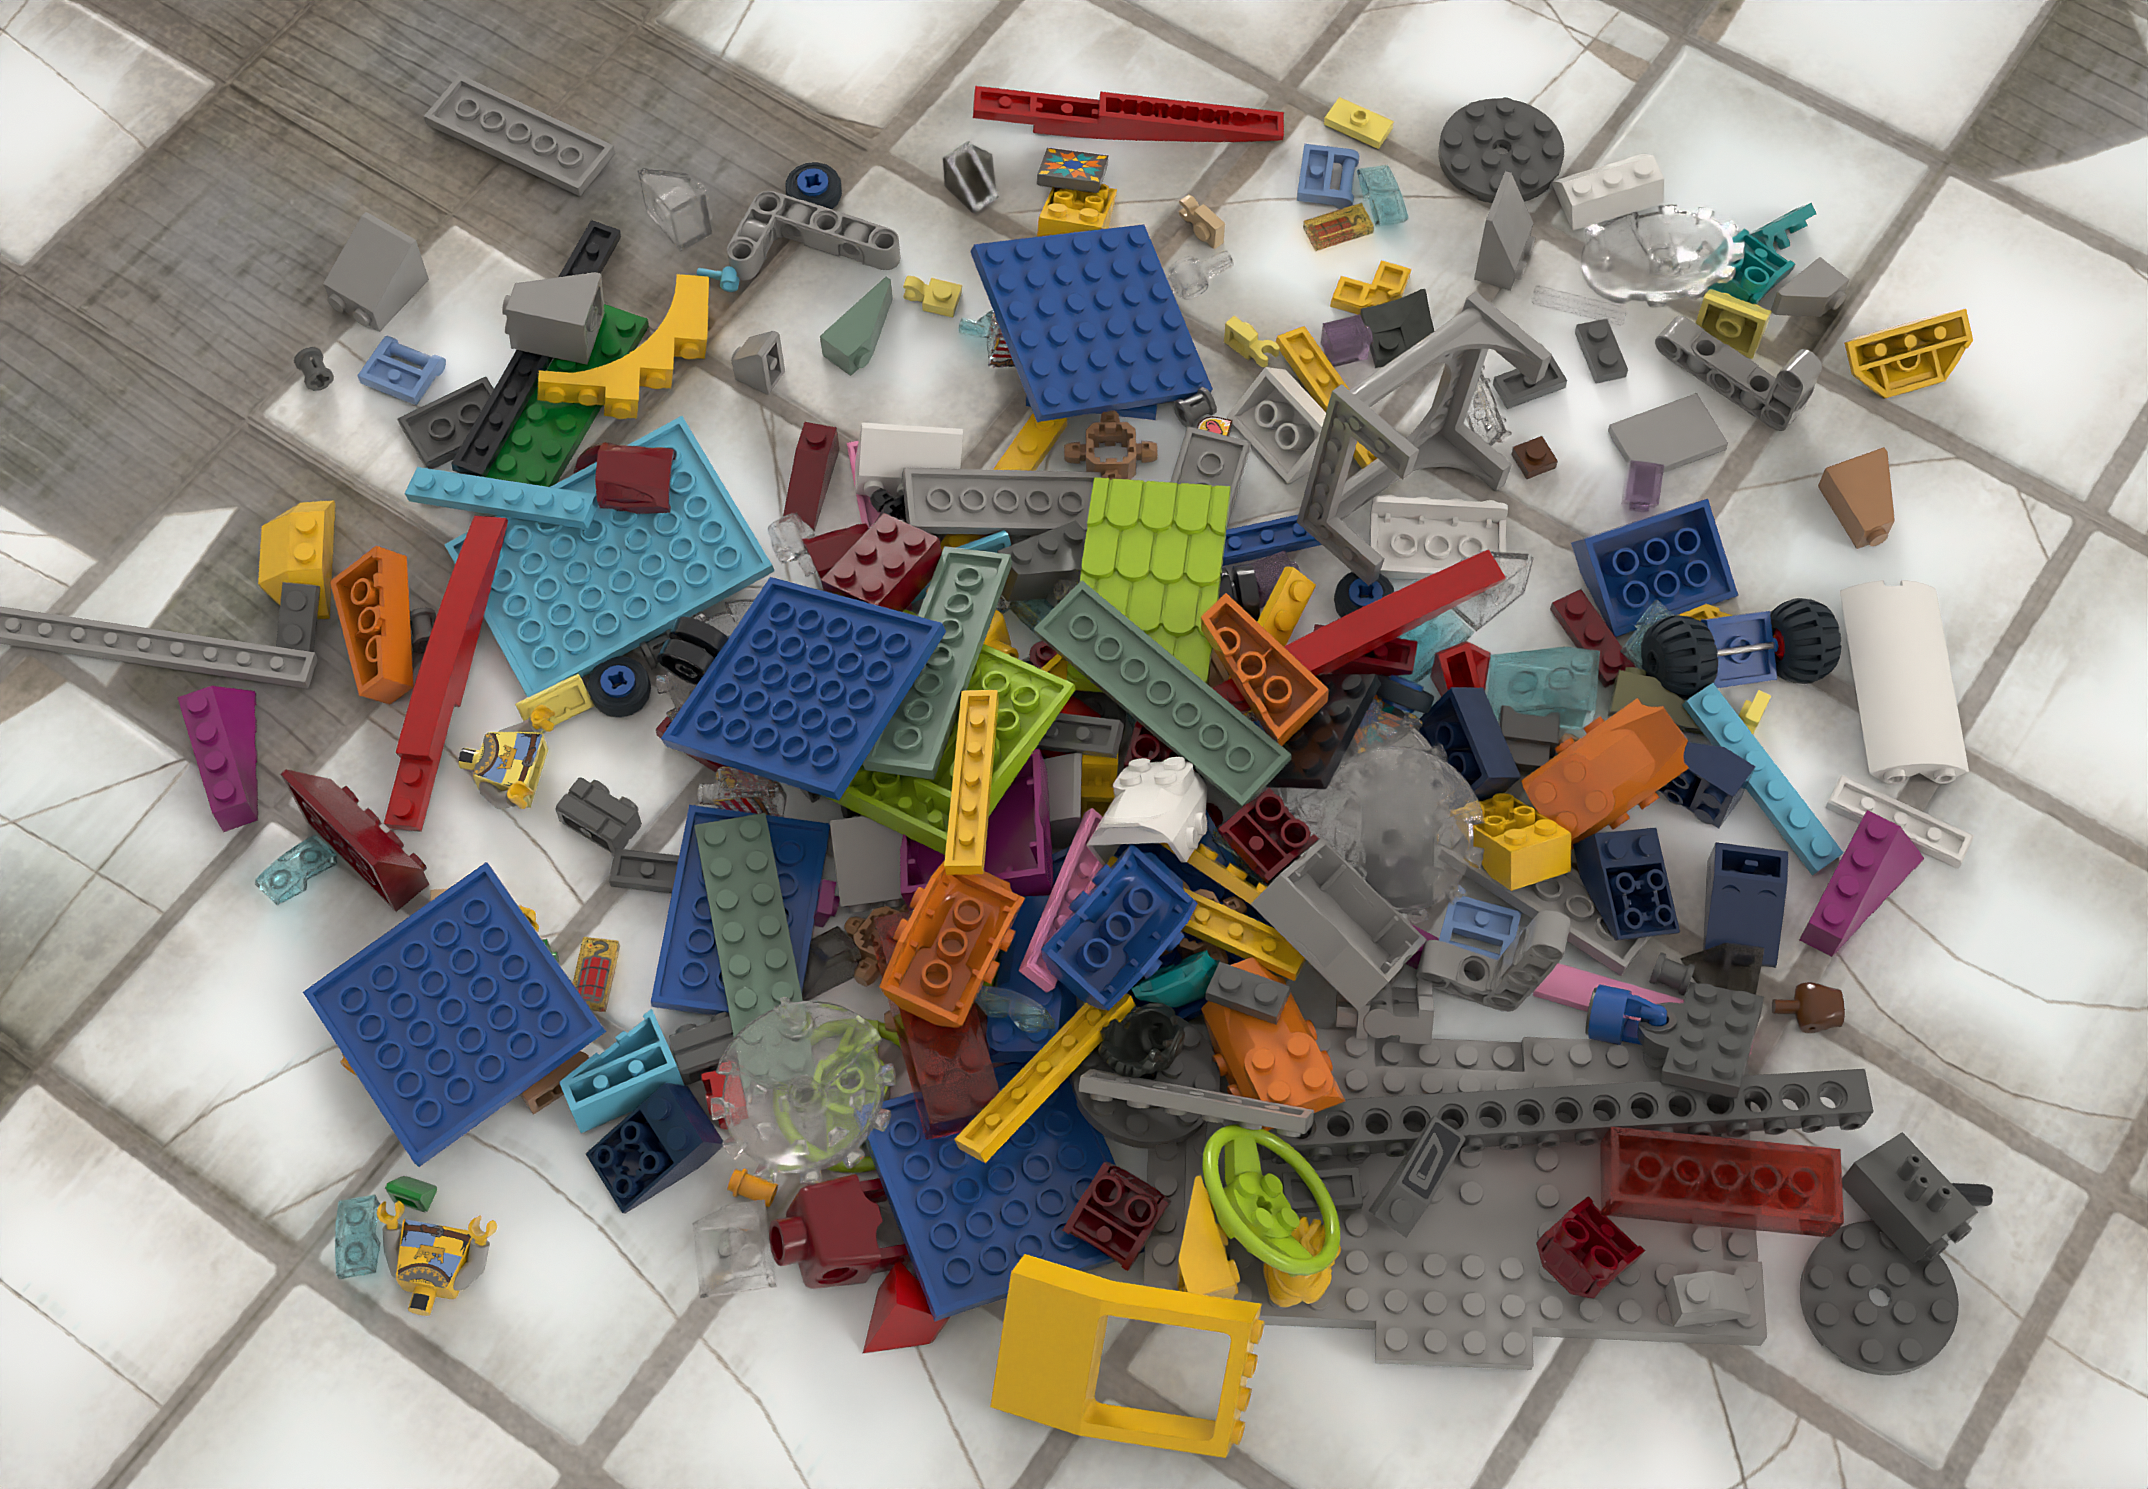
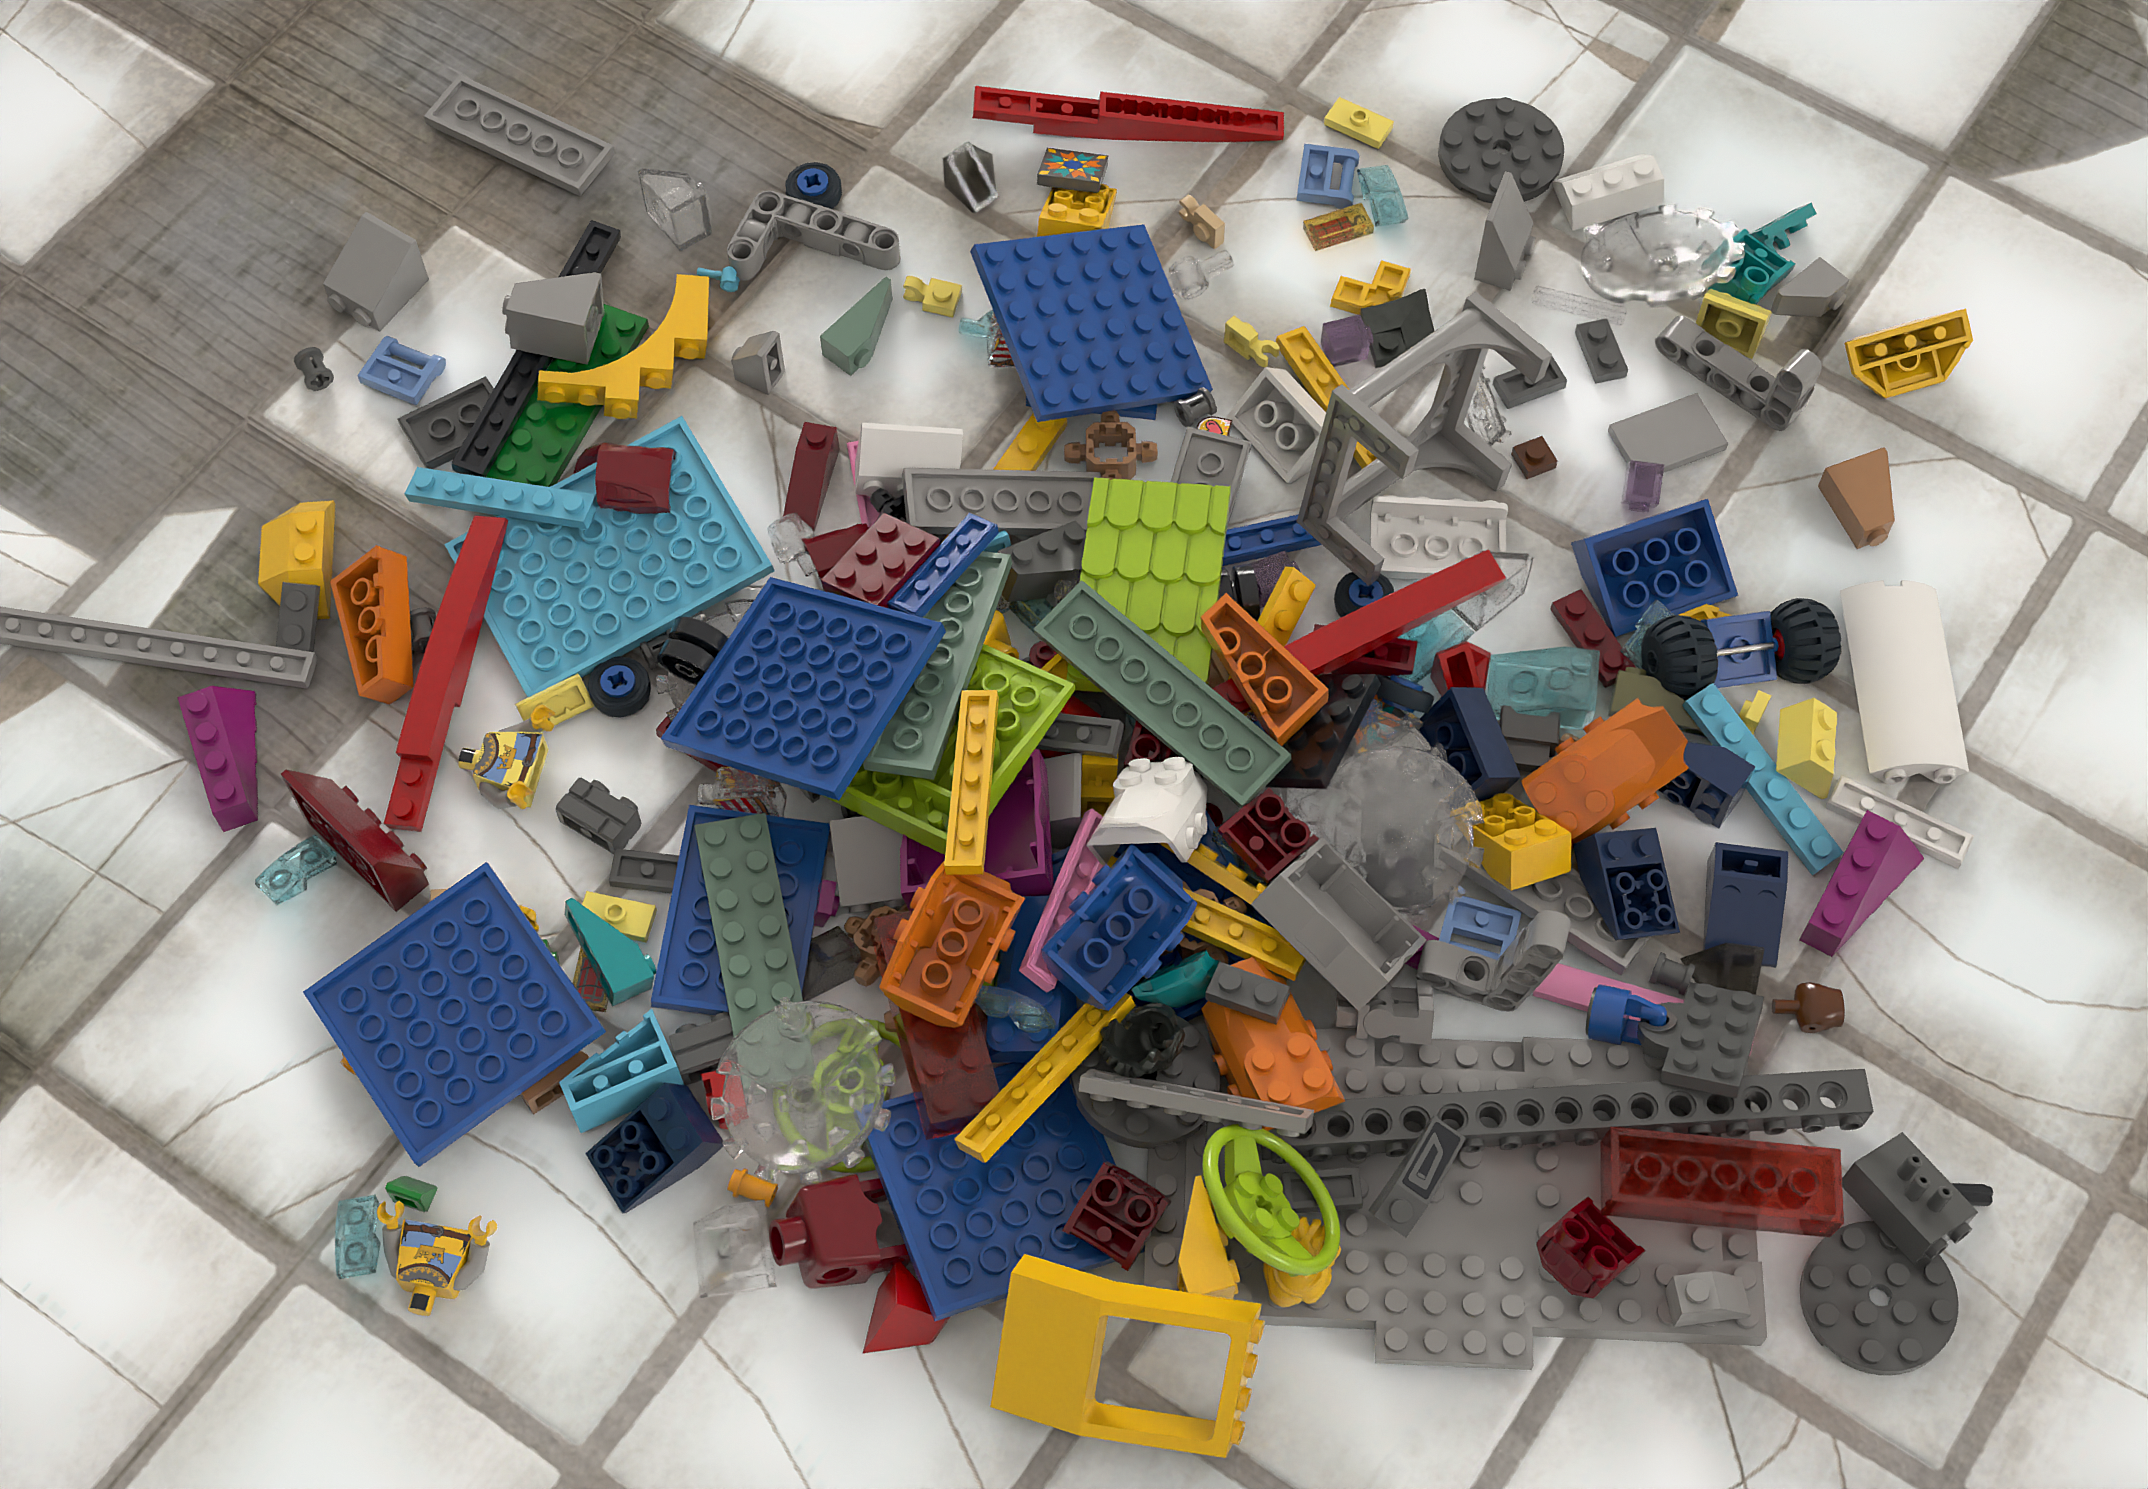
none -> teal slope [564,898,656,1007]
none -> light yellow plate [582,891,657,943]
none -> blue tile [887,512,999,618]
none -> light yellow slope [1776,698,1837,799]

